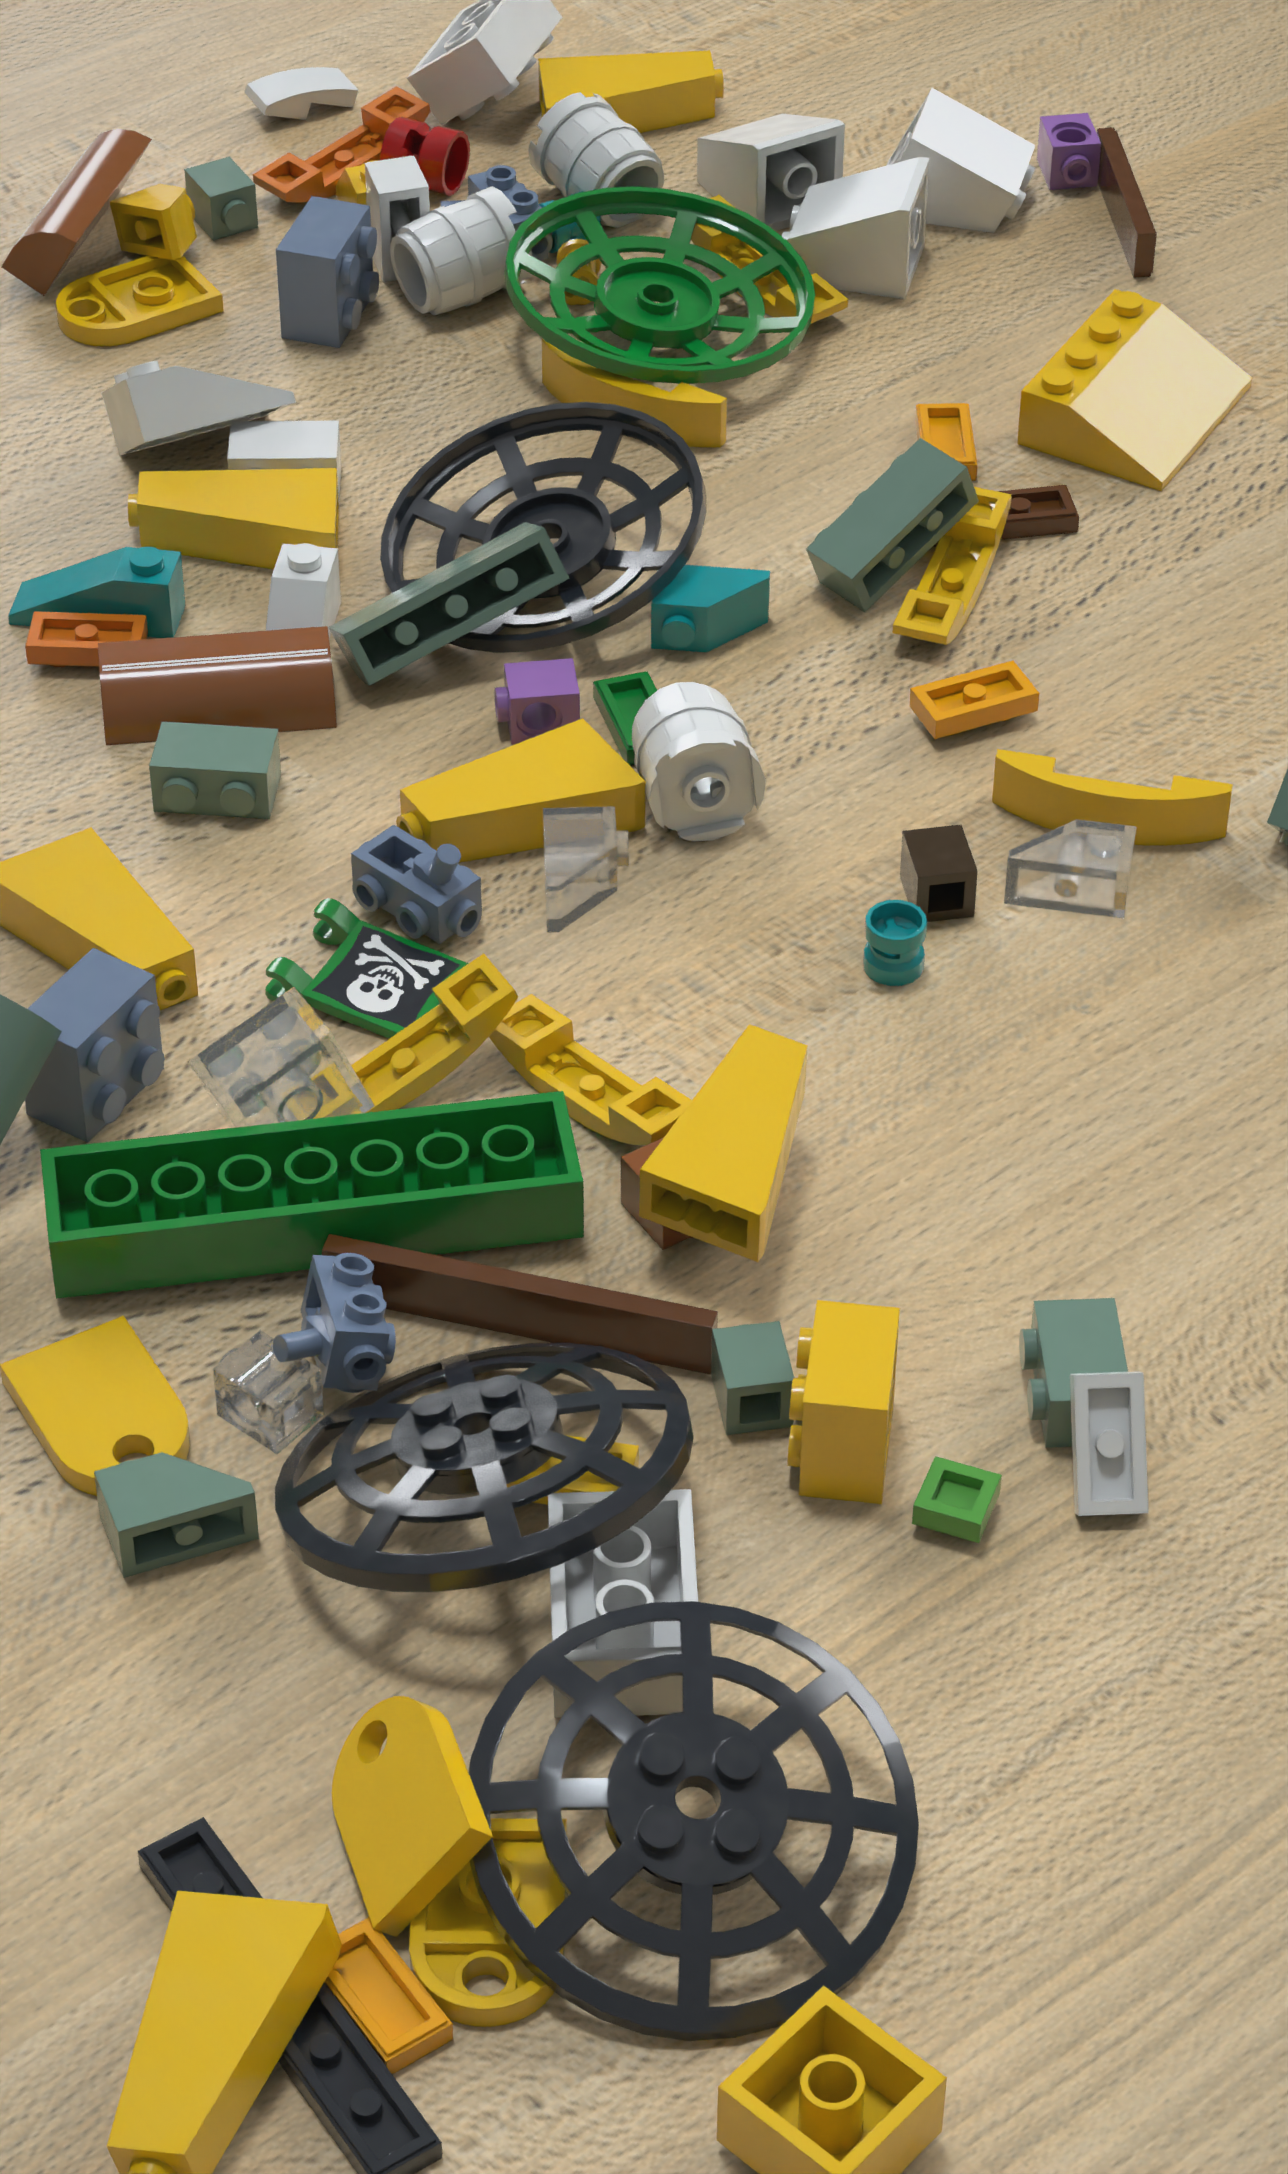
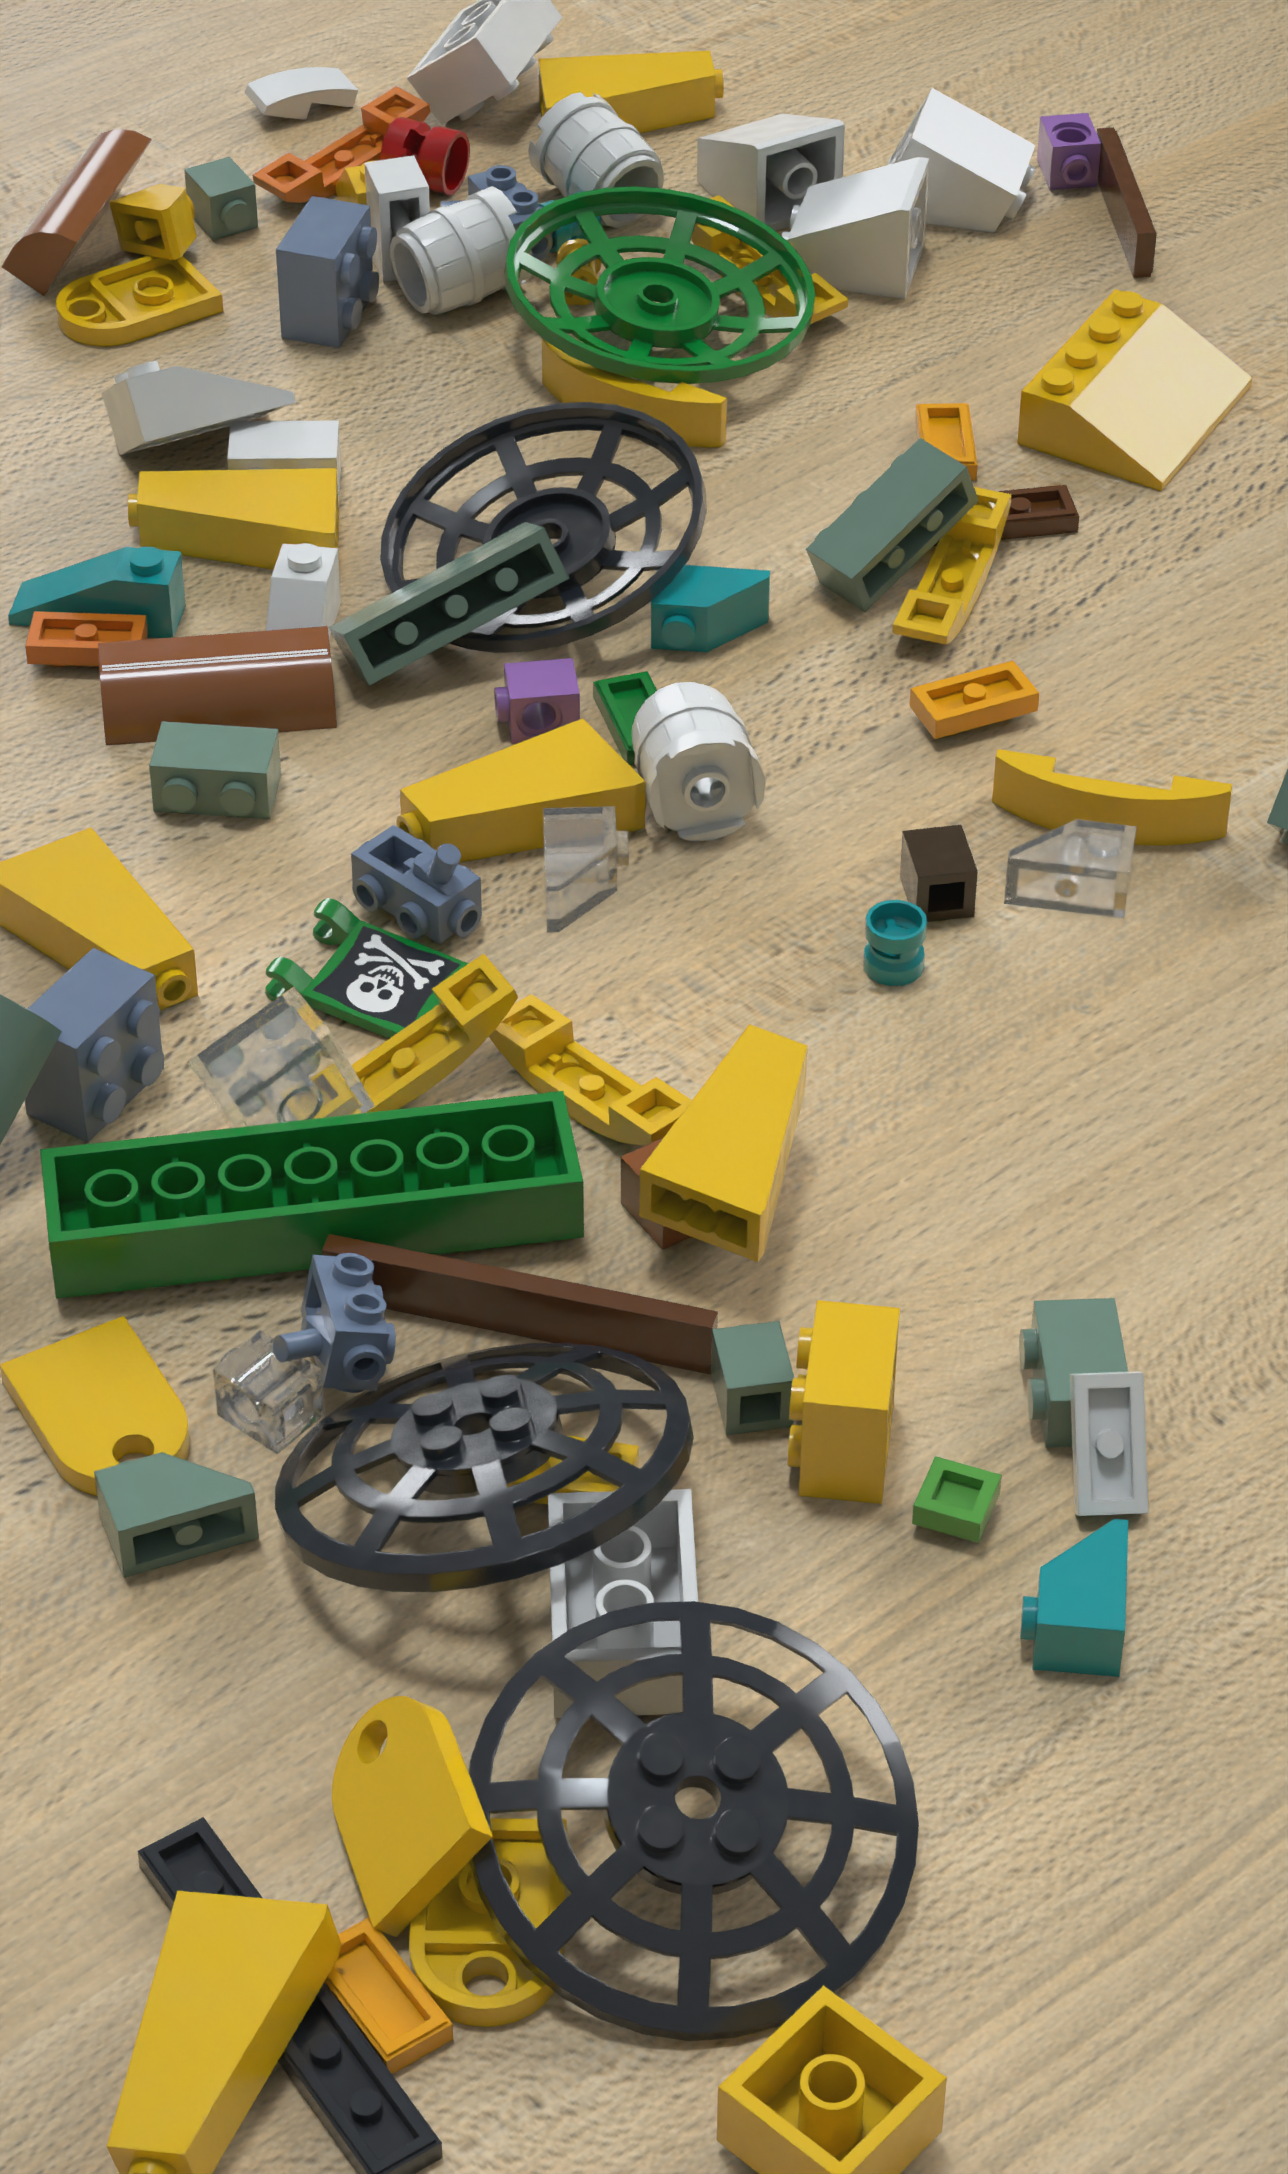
none -> teal slope [1020,1519,1128,1677]

